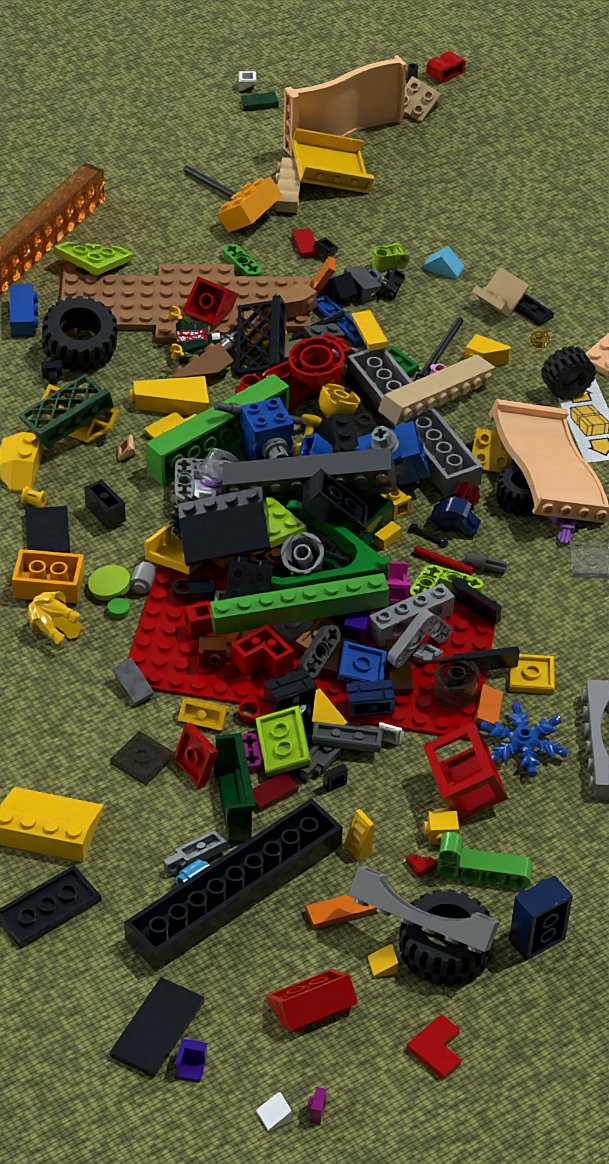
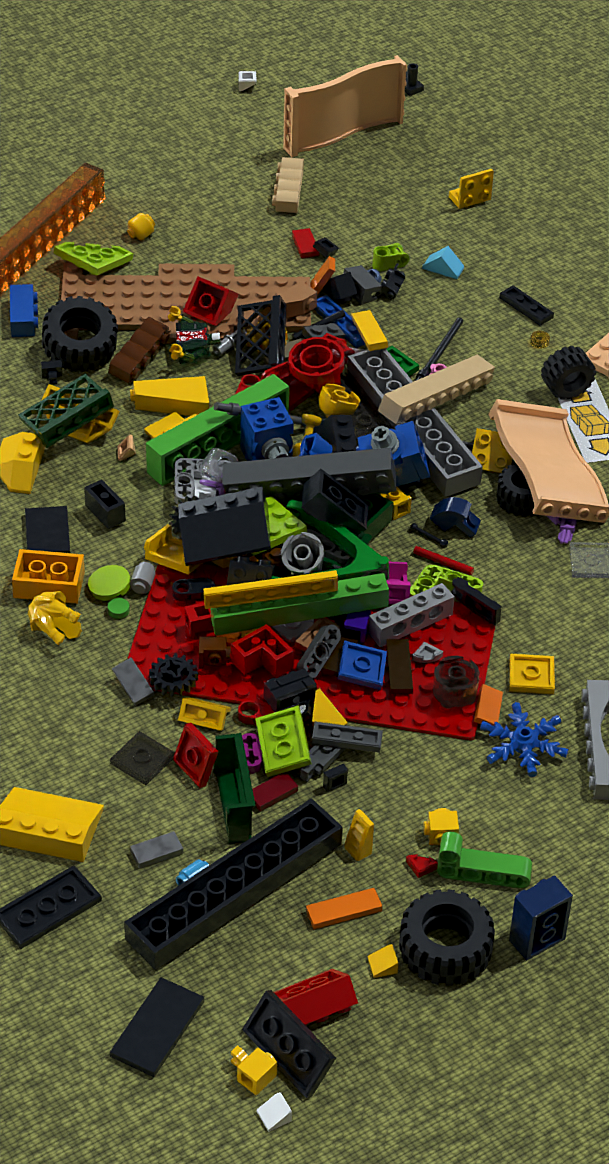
yellow bush [20,486,48,508] -> none
dark grey hinge [163,830,229,876] -> none
medium nougat slope [170,342,233,379] -> none
dark purple panel [175,1038,207,1082] -> none
pearl dark grey bar [183,166,236,198] -> none
light orange brick [216,177,282,233] -> none
bright green beam [224,244,261,277] -> none
dark green tile [241,92,279,111] -> none
yellow panel [291,128,374,194] -> none
magenta plate [307,1087,327,1125] -> none
dark blue brick [345,679,395,717] -> none
light grey arch [348,866,500,954] -> none
yellow piece [374,521,402,550] -> none
white slope [379,722,404,745] -> none
light grey beam [387,609,452,668] -> none
tan bracket [404,76,443,122] -> none
red tile [406,1014,461,1080] -> none
red piece [423,722,509,822] -> none
red brick [426,51,466,83] -> none
black tile [451,646,520,675] -> none
dark red gear [454,481,481,508] -> none
yellow slope [464,334,511,366] -> none
dark grey axle [464,552,507,574] -> none
tan bracket [472,268,530,317] -> none
none -> reddish brown brick [108,317,170,383]
none -> yellow head [127,213,155,241]
none -> flat silver tile [130,831,183,869]
none -> black gear [149,653,198,697]
none -> yellow tile [203,570,338,609]
none -> yellow brick [231,1045,277,1096]
none -> black tile [242,990,336,1098]
none -> yellow bracket [449,169,494,209]

